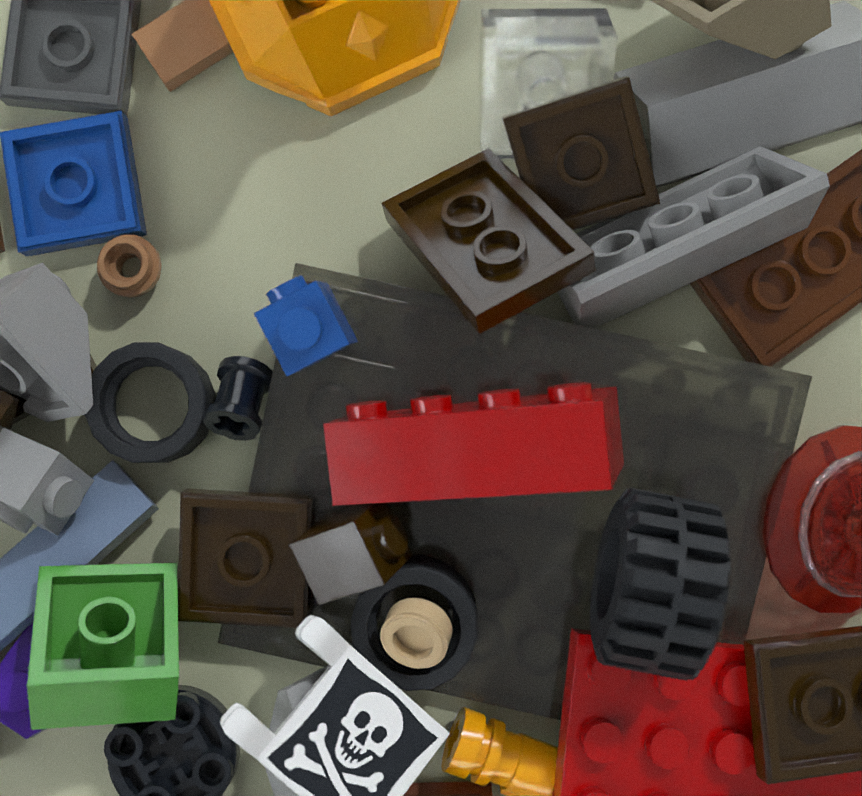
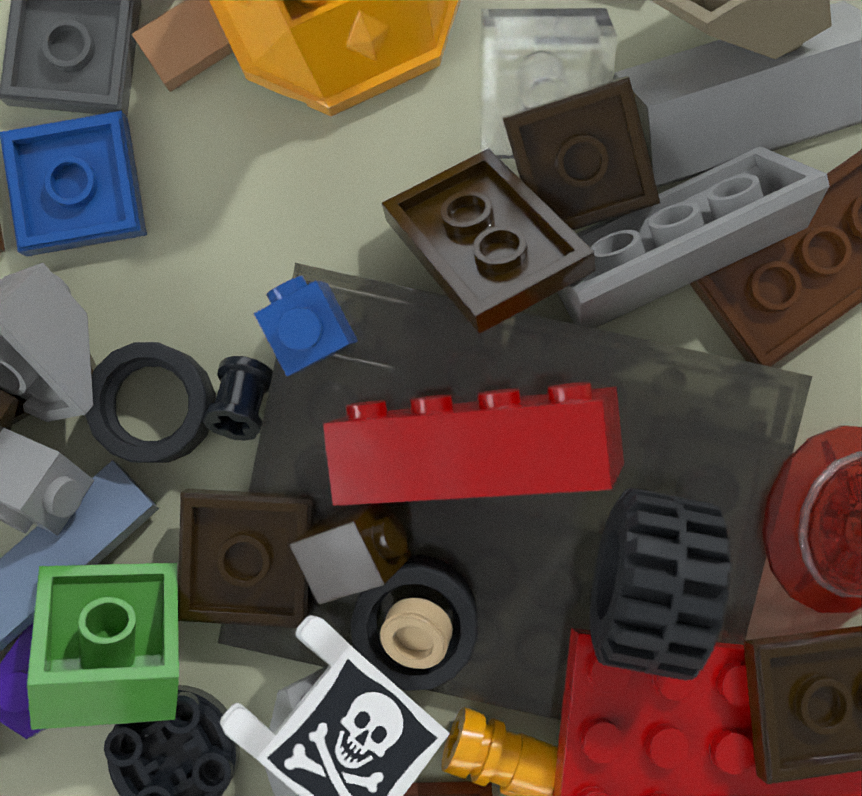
medium nougat plate [97,235,162,298] -> none

